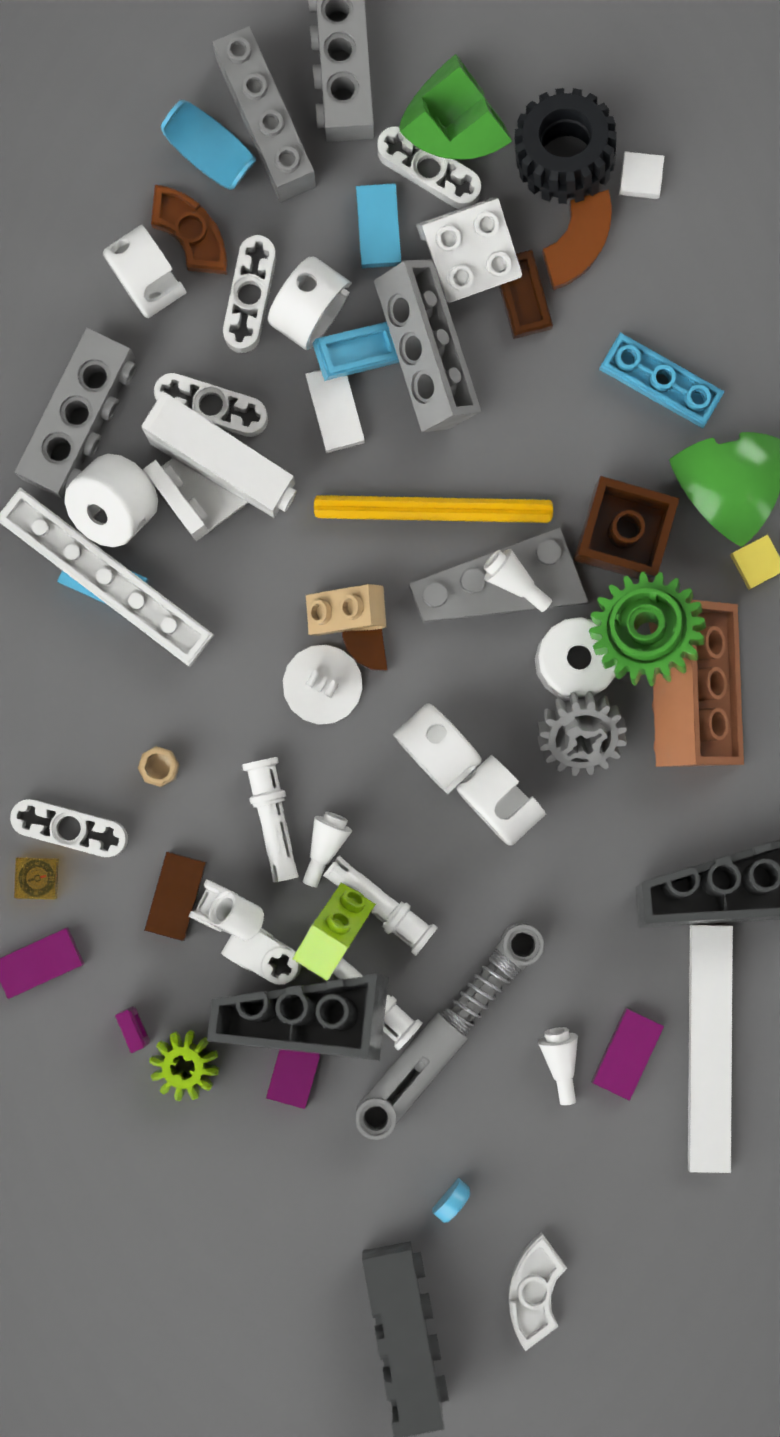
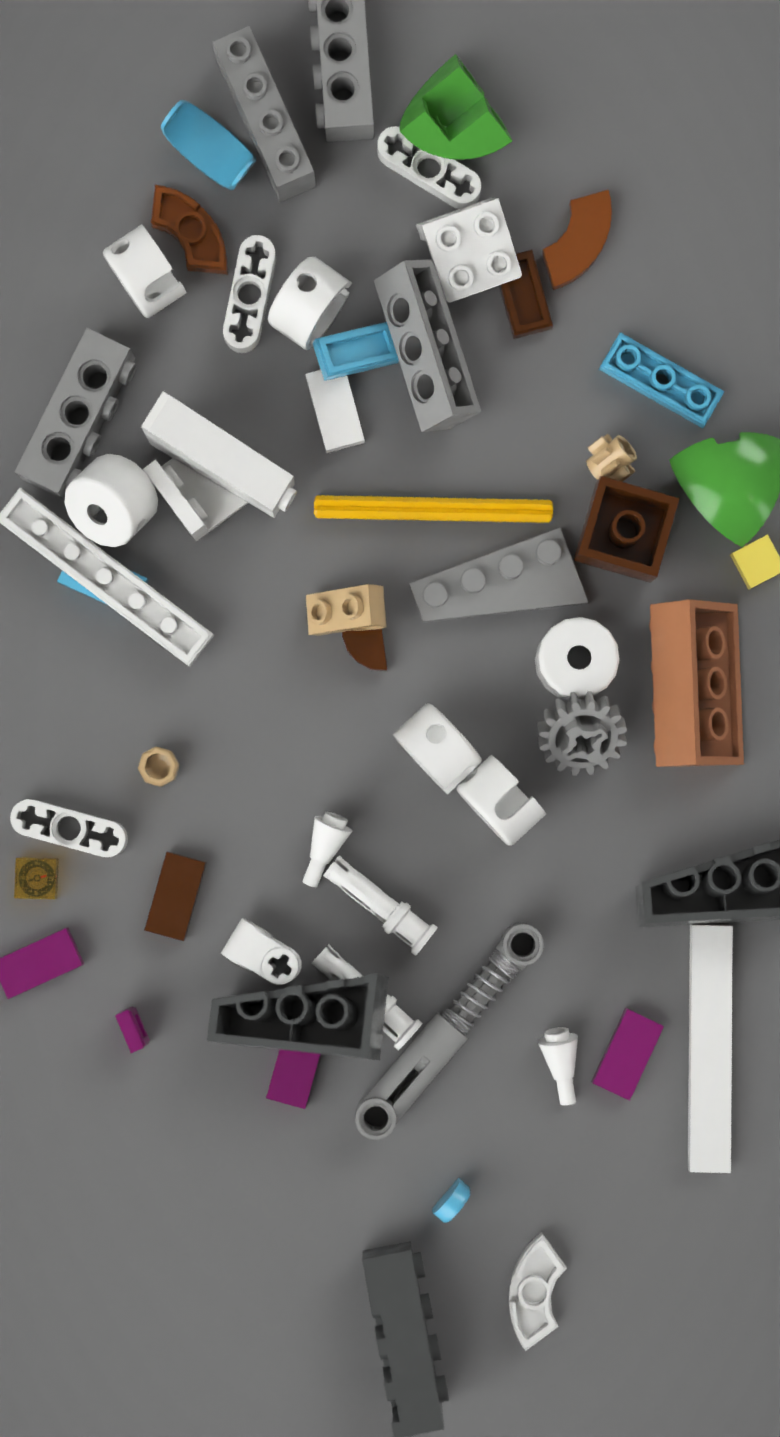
lime gear [149,1030,220,1101] -> none
white beam [154,373,268,437] -> none
white piece [188,879,264,940] -> none
white pin [242,757,299,883] -> none
white piece [283,645,363,725] -> none
lime brick [292,883,376,981] -> none
medium azure tile [356,183,401,268] -> none
white cone [484,549,552,612] -> none
black tyre [514,88,617,204] -> none
bright green gear [589,572,706,686] -> none
white tile [619,151,664,199] -> none
none -> tan gear [586,434,637,482]

